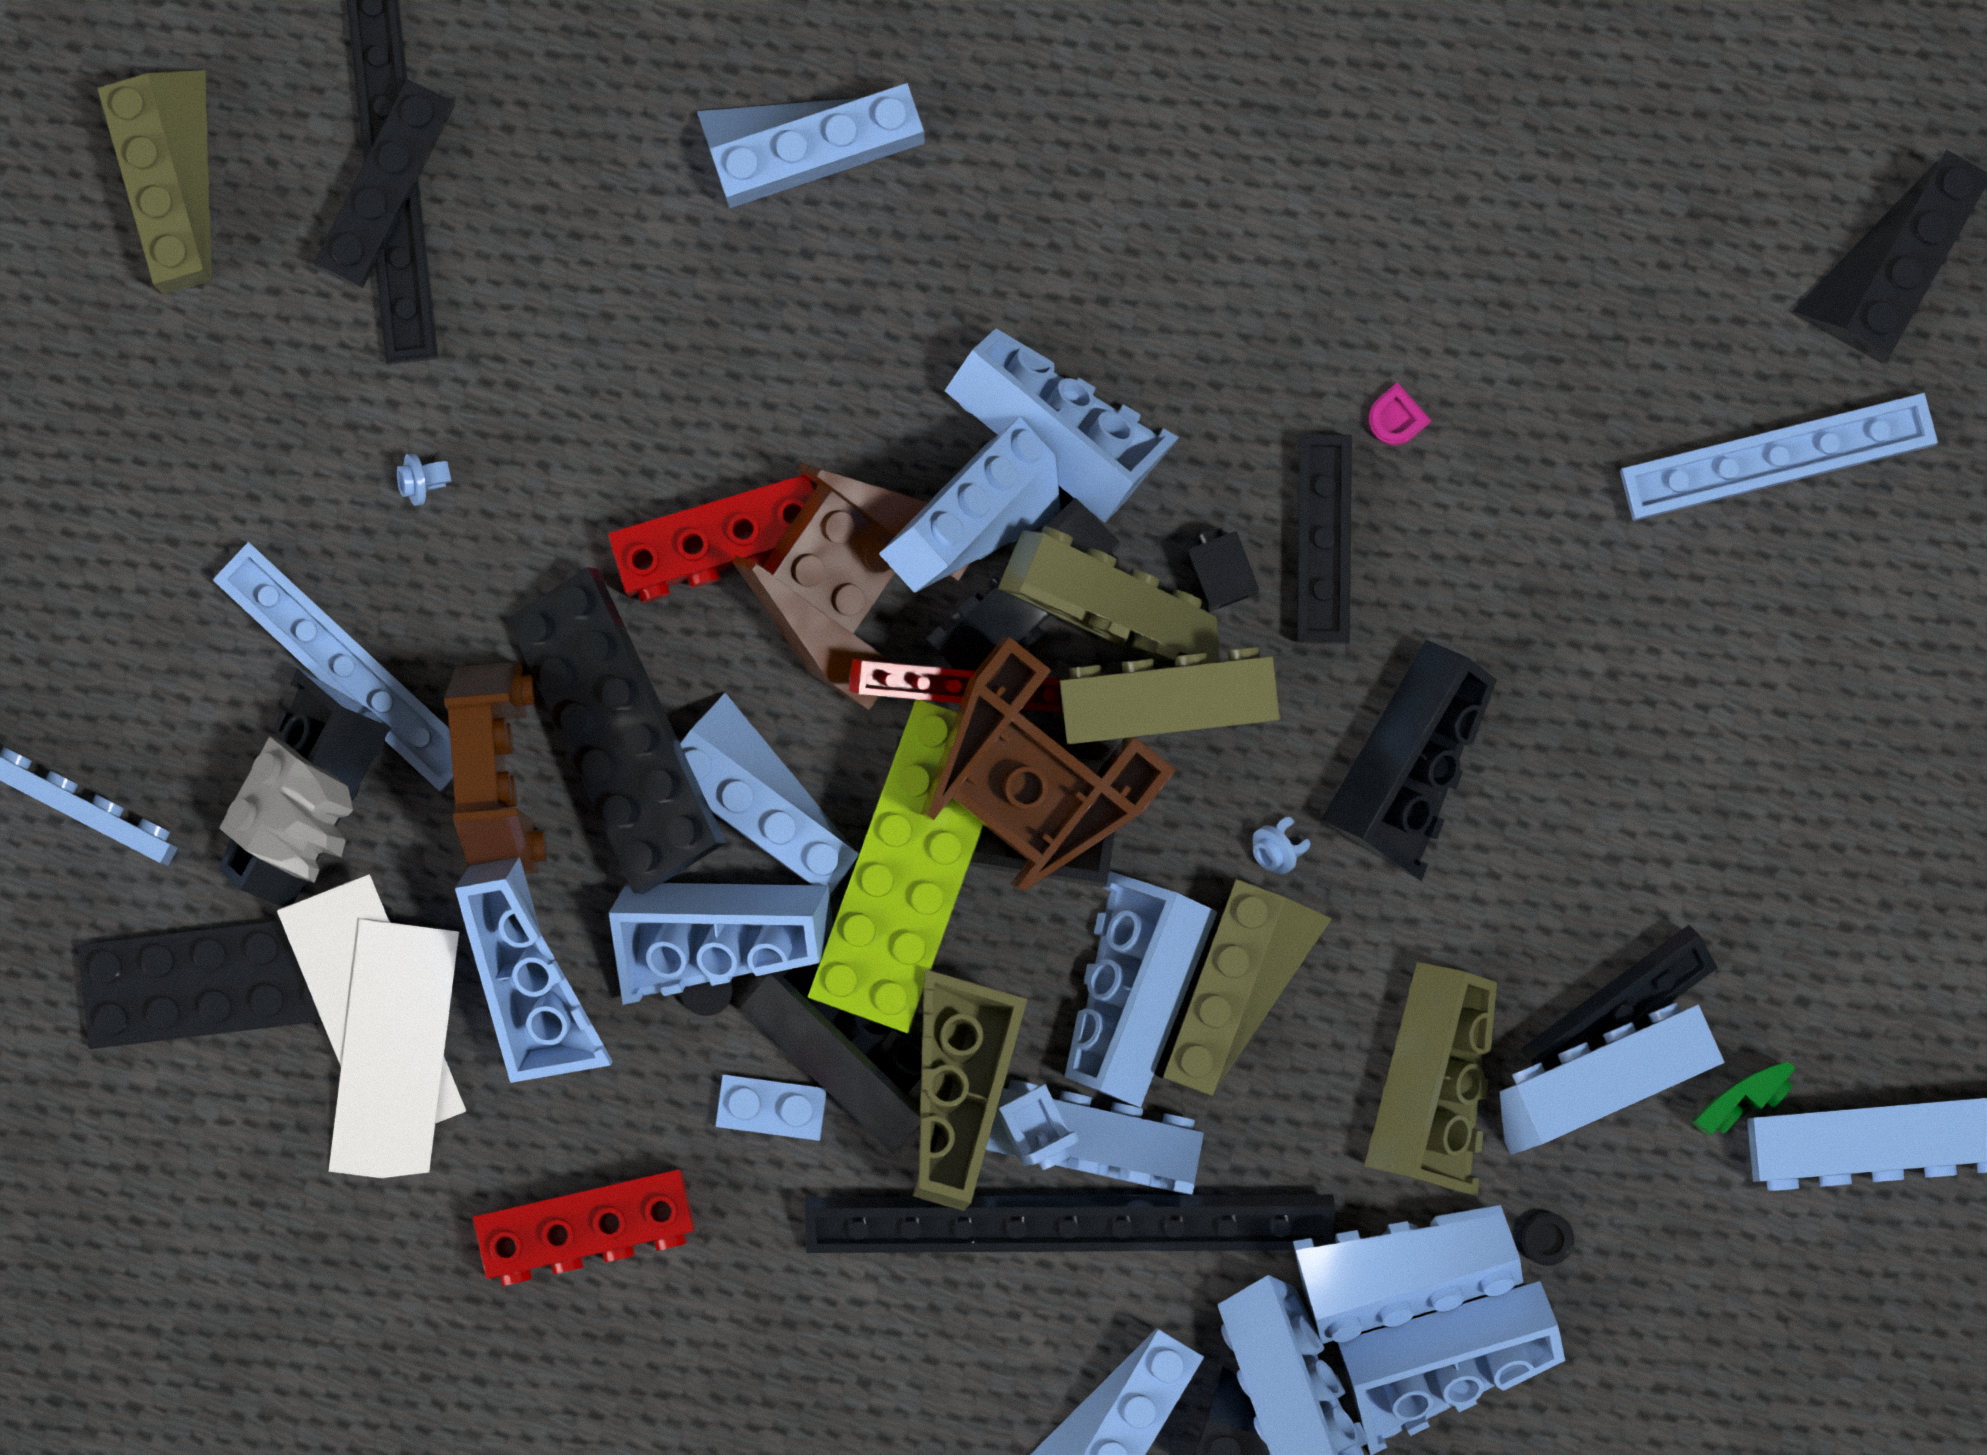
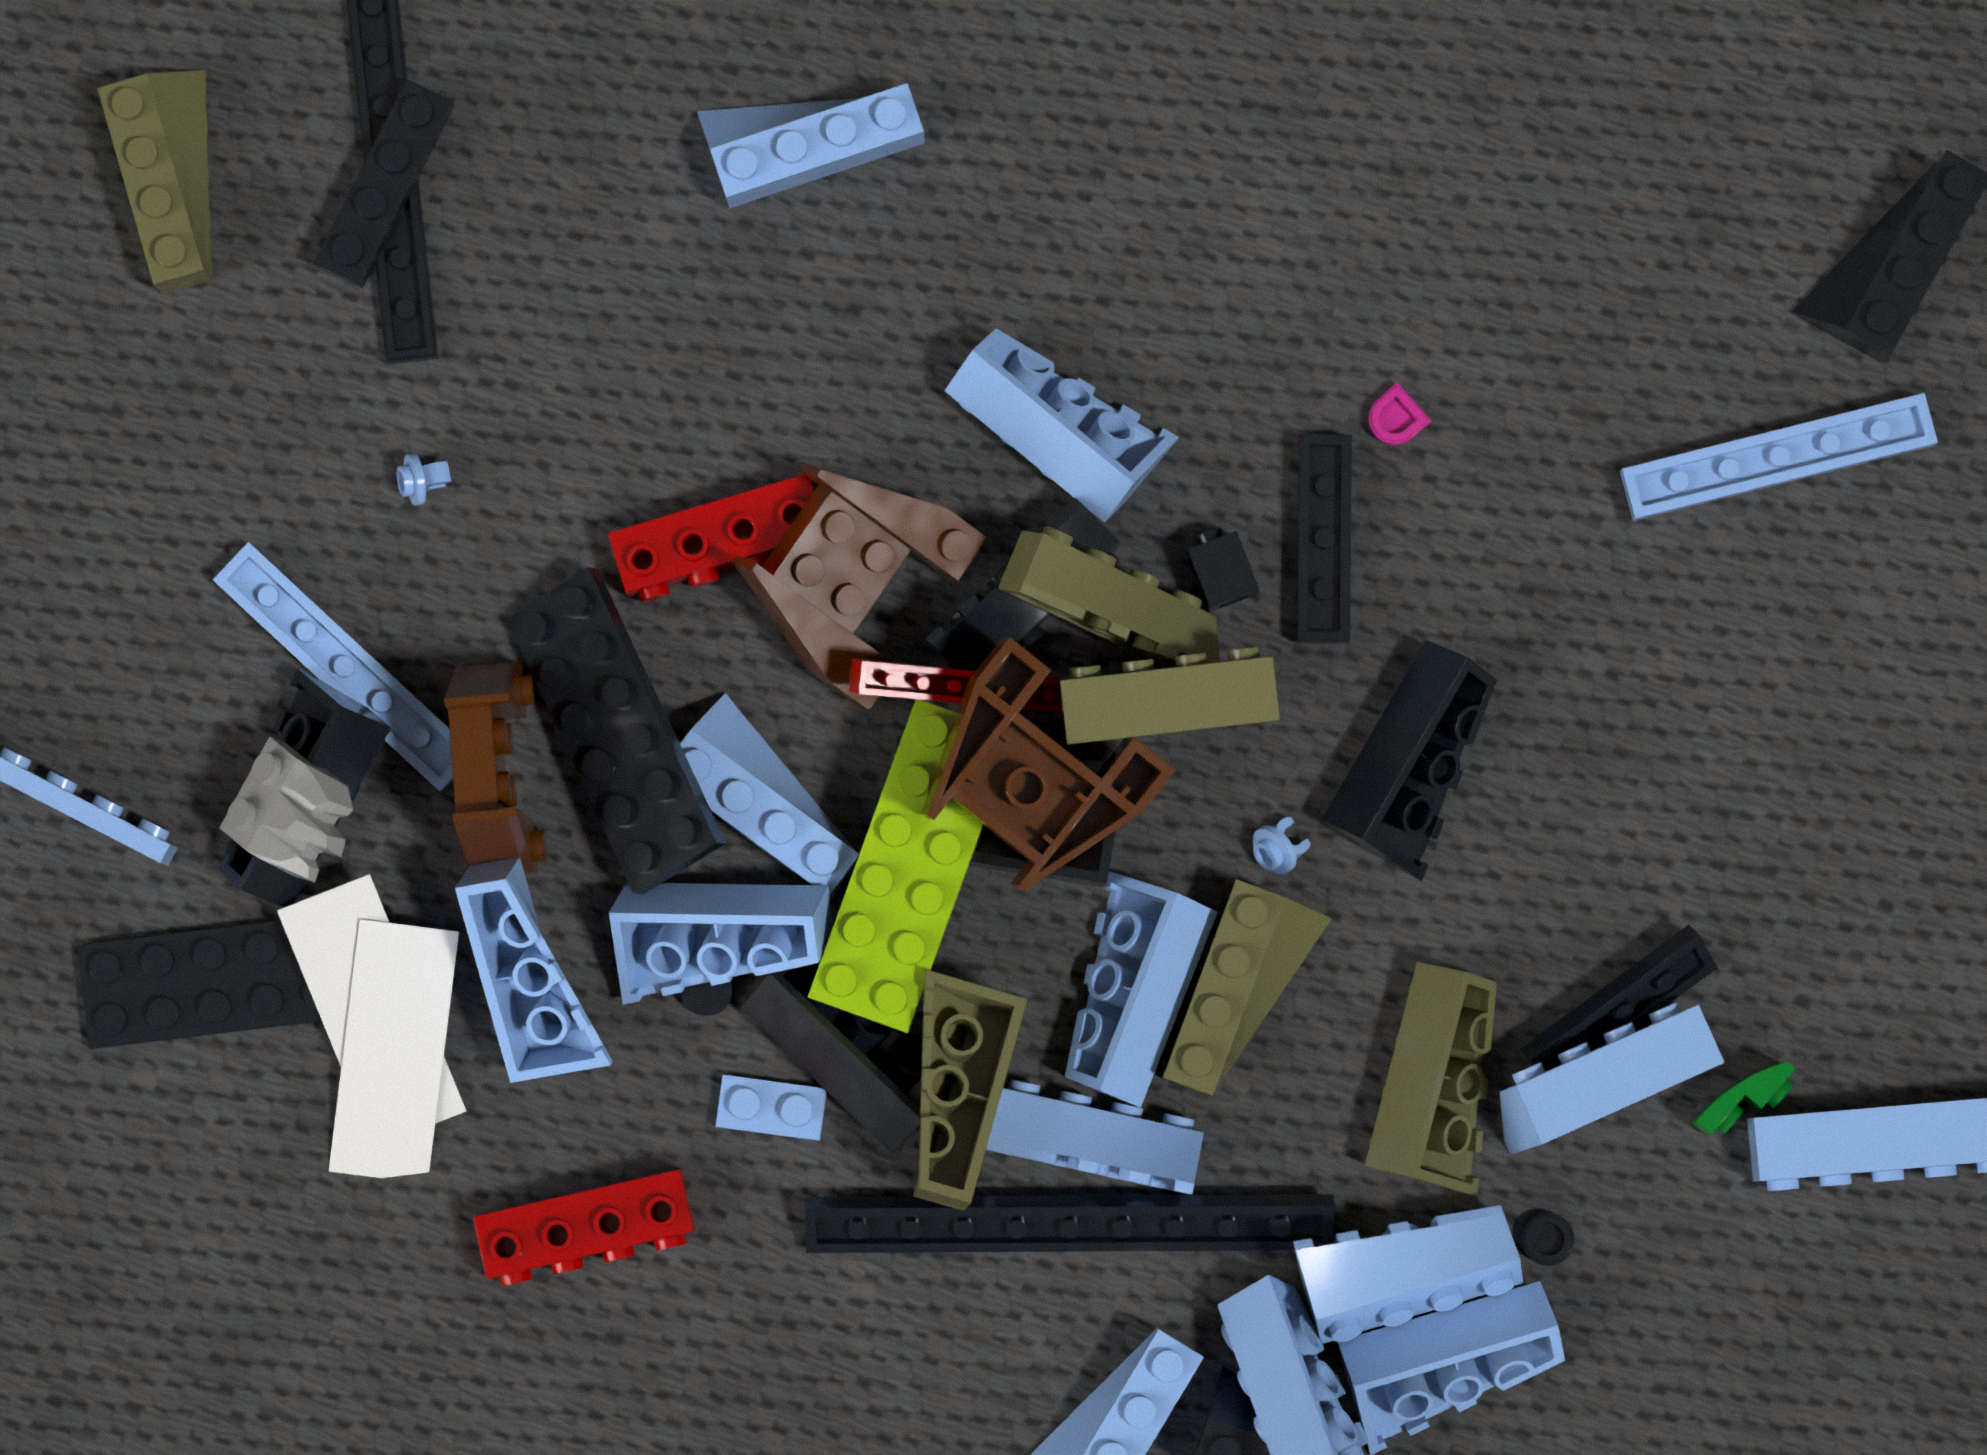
light blue wedge [879,417,1061,593] -> none
light blue bracket [996,1084,1080,1170] -> none

